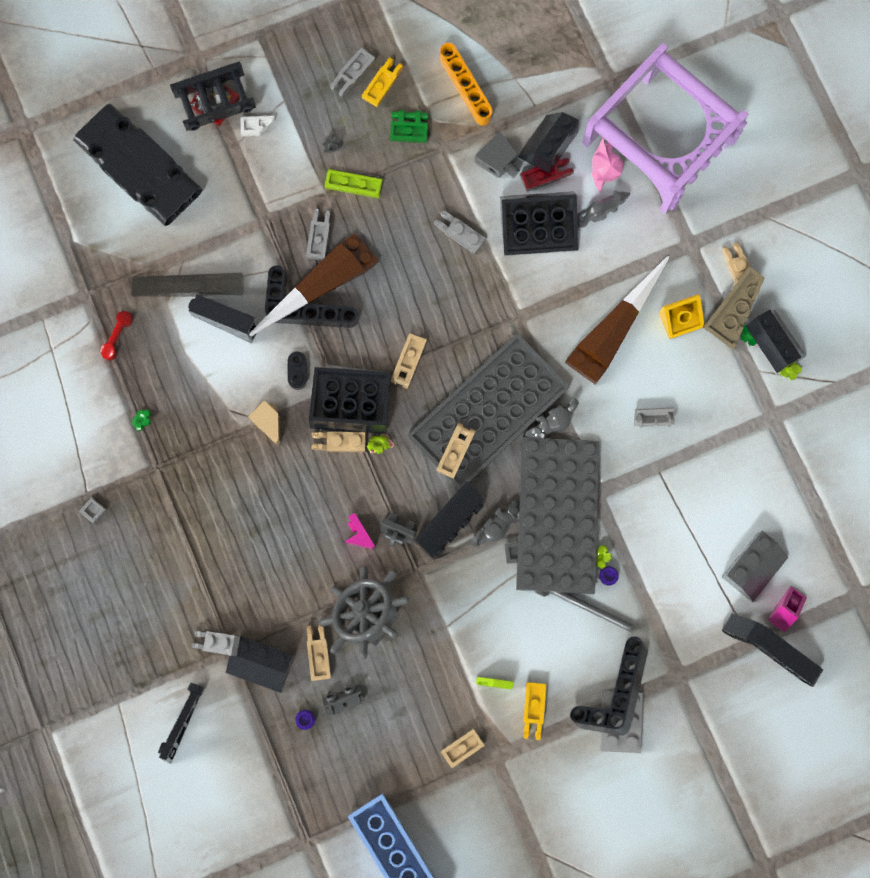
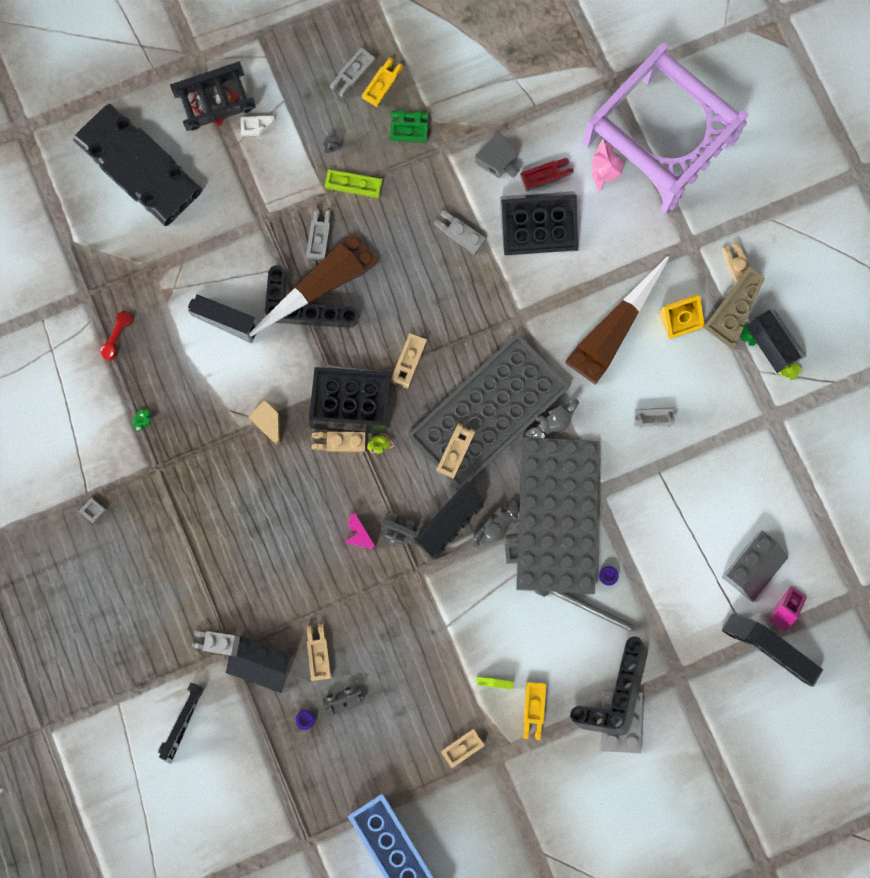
clear smoke slope [131,272,244,297] -> none
black plate [287,351,307,390] -> none
dark grey piece [319,566,410,659] -> none
light orange beam [440,43,492,126] -> none
black slope [518,112,579,173] -> none
dark grey animal [577,191,631,228] -> none
lime plant [596,545,612,569] -> none

